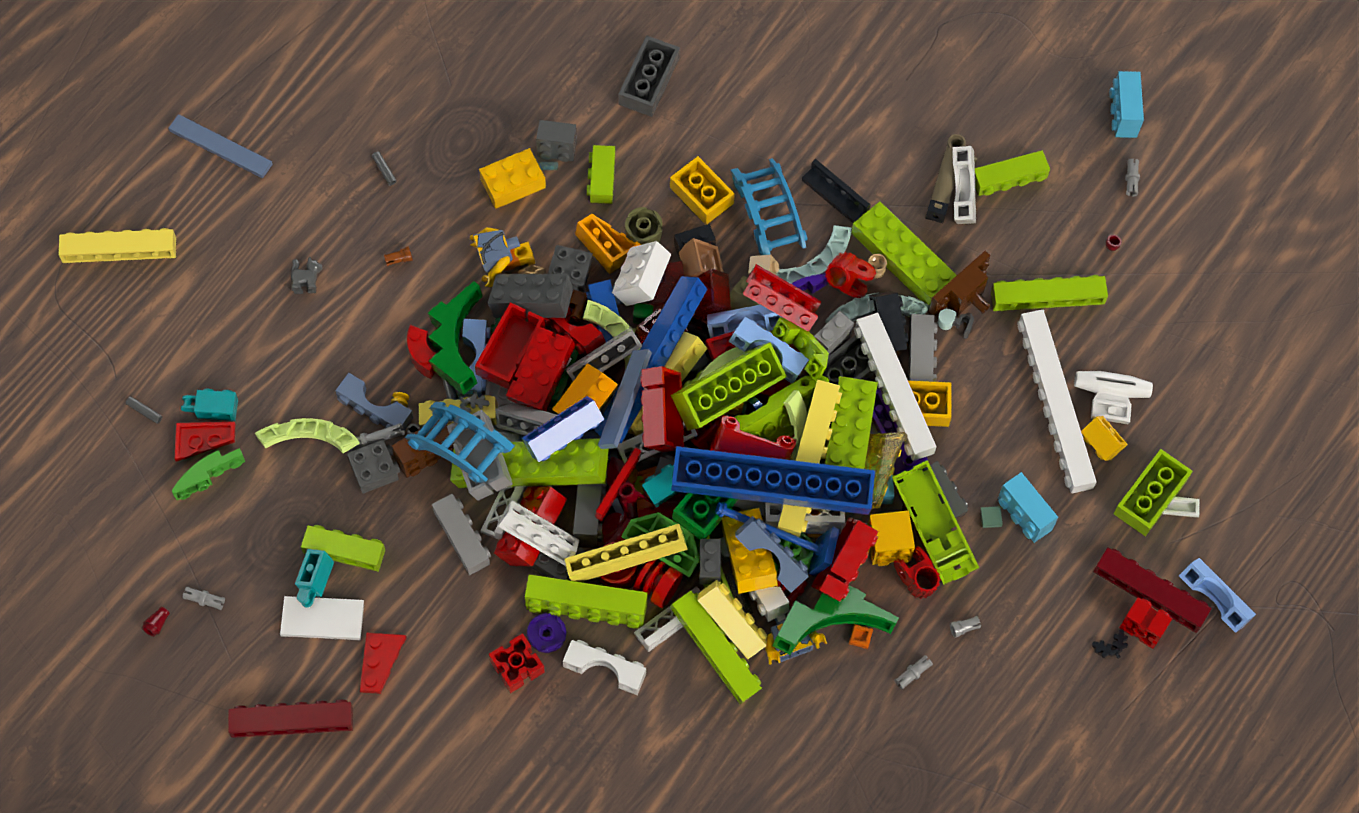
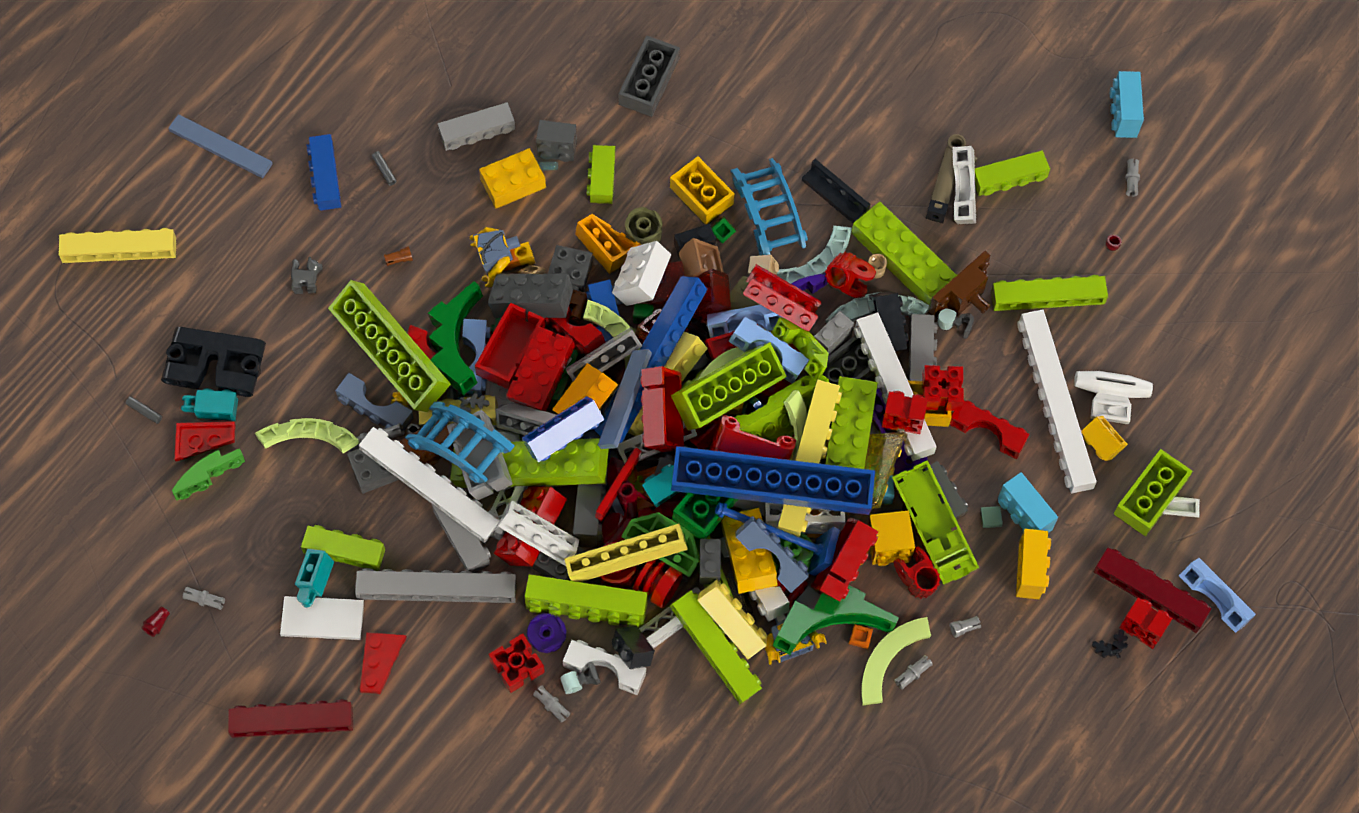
none -> black connector [161,327,266,397]
none -> blue brick [306,134,342,211]
none -> lime brick [328,280,451,412]
none -> light grey brick [355,568,516,603]
none -> white brick [359,427,500,543]
none -> light grey brick [438,102,515,151]
none -> light grey pin [533,686,570,722]
none -> leg [560,663,601,694]
none -> black brick [612,625,655,669]
none -> green slope [711,216,736,244]
none -> light grey tile [796,586,821,610]
none -> yellowish green tile [861,617,931,706]
none -> red brick [882,391,928,435]
none -> red brick [922,365,964,411]
none -> red arch [949,400,1030,460]
none -> yellow brick [1016,529,1051,599]

